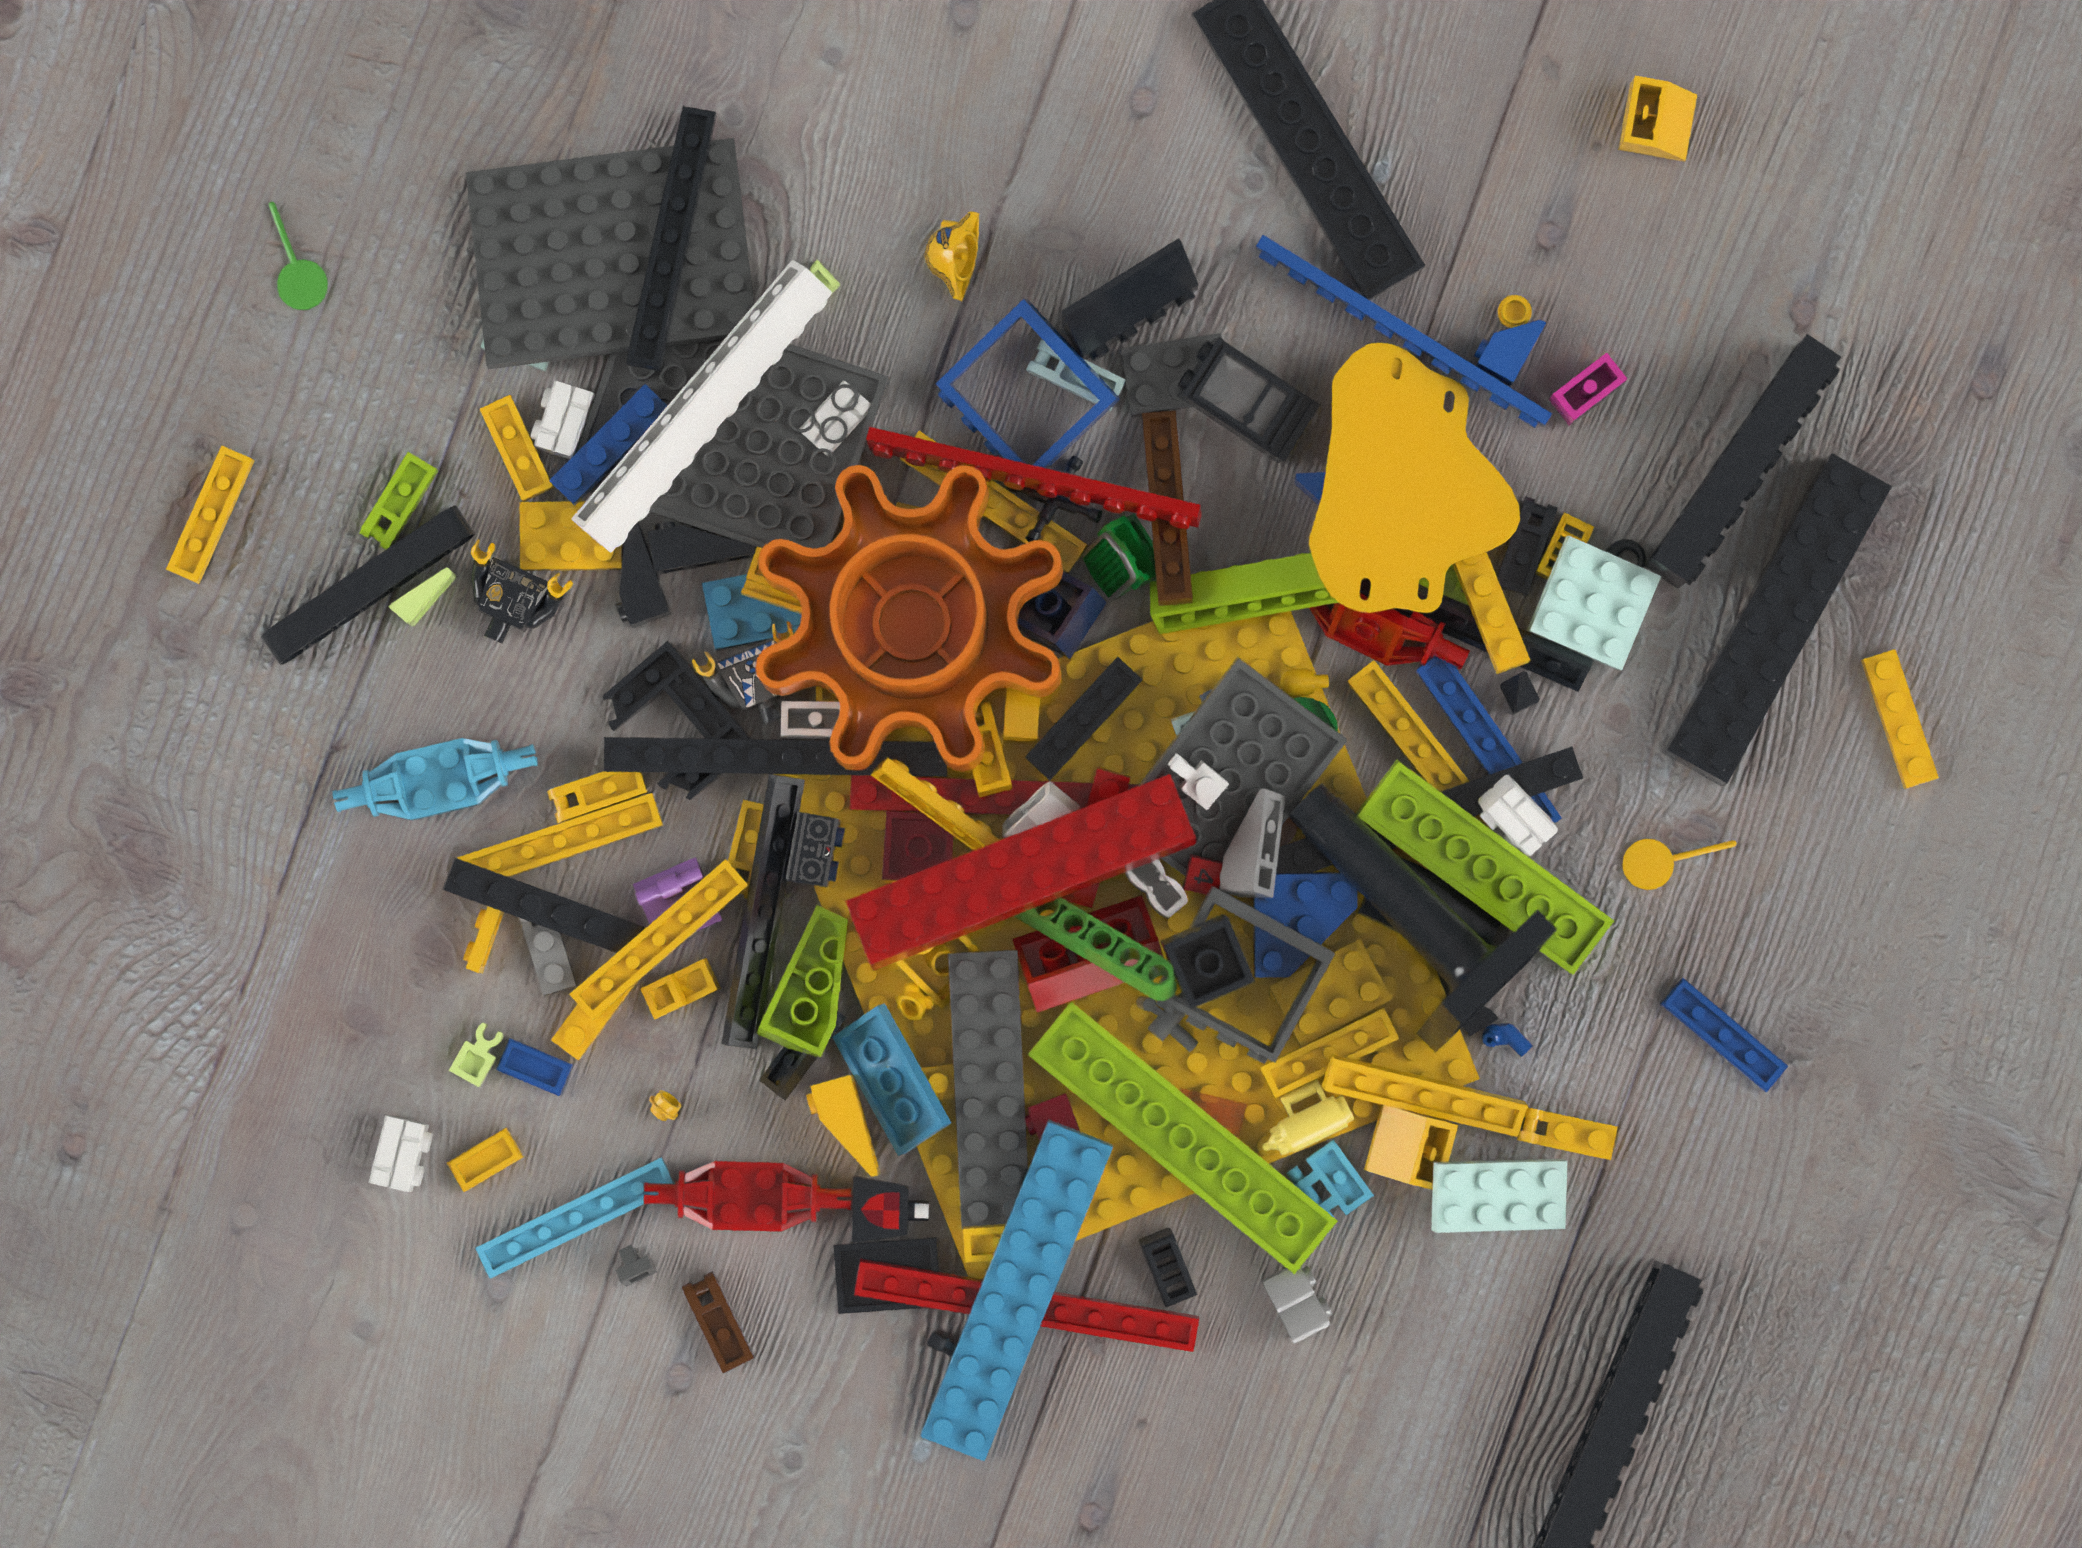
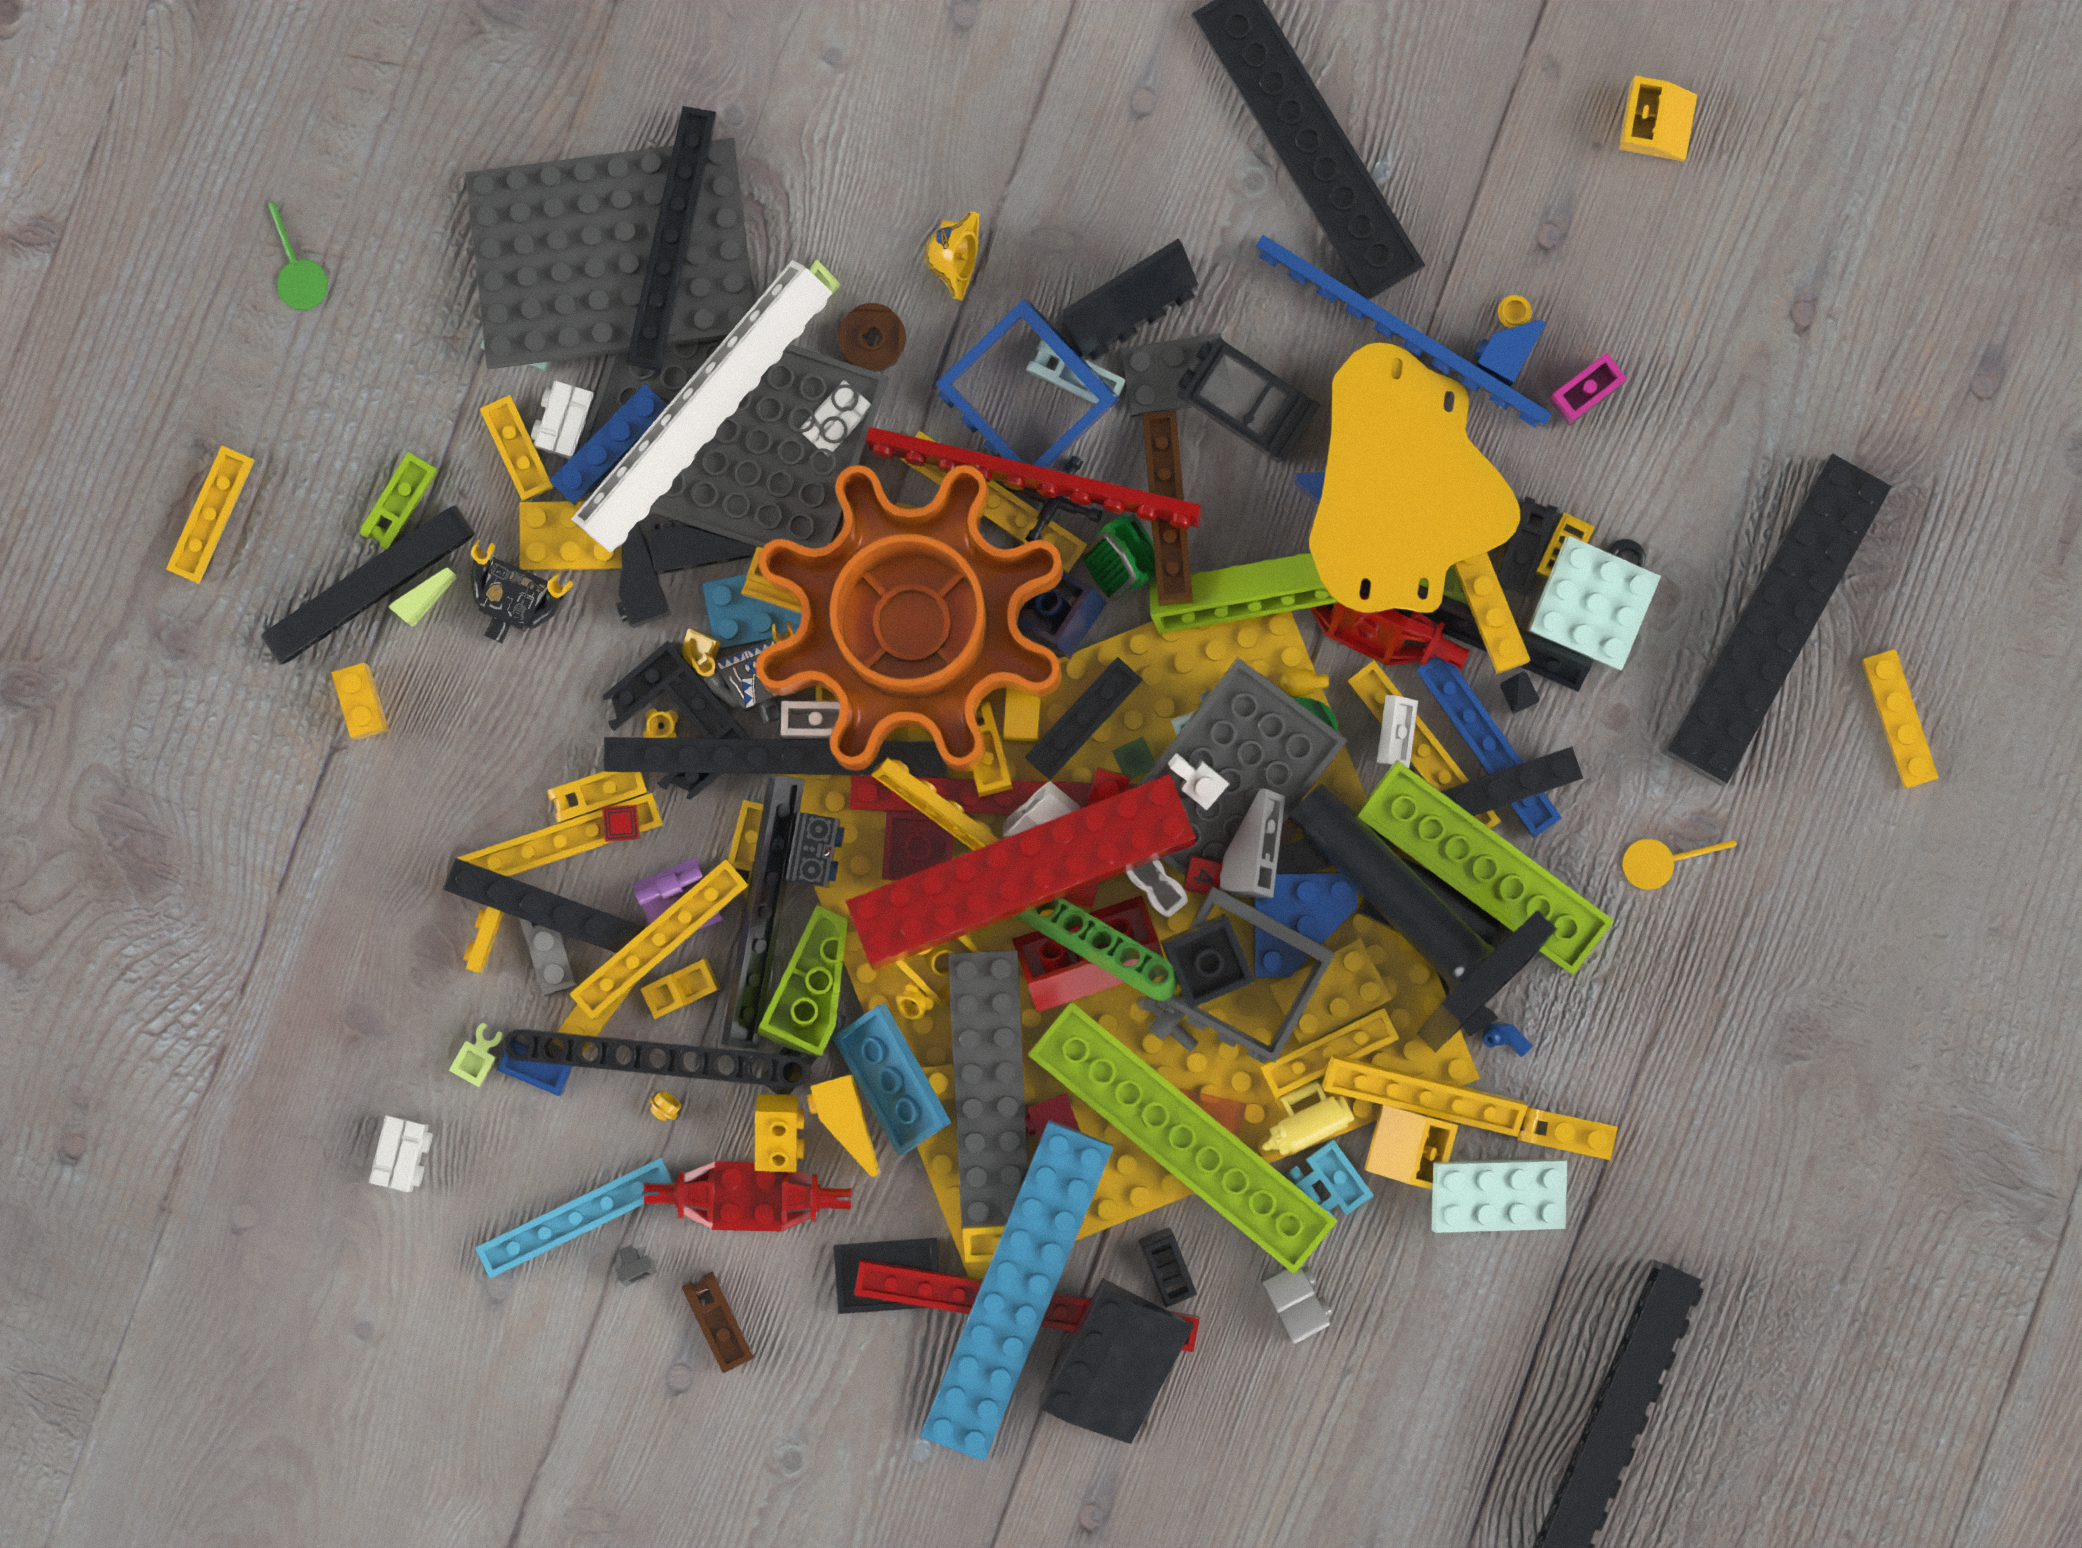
medium azure plate [332,738,538,820] -> none
yellow tile [447,1128,524,1192] -> none
black torso [852,1176,929,1243] -> none
black tile [927,1331,957,1357] -> none
white brick [1478,774,1558,857] -> none
black brick [1645,334,1841,589] -> none
blue tile [1660,978,1788,1092] -> none
none -> yellow brick [331,662,389,741]
none -> black beam [504,1029,812,1088]
none -> tile [602,805,640,842]
none -> yellow plate [643,708,679,738]
none -> yellow tile [682,628,721,667]
none -> yellow brick [755,1094,805,1172]
none -> reddish brown plate [838,303,906,372]
none -> black slope [1039,1278,1194,1444]
none -> clear green plate [1112,736,1155,781]
none -> white plate [1377,695,1418,768]

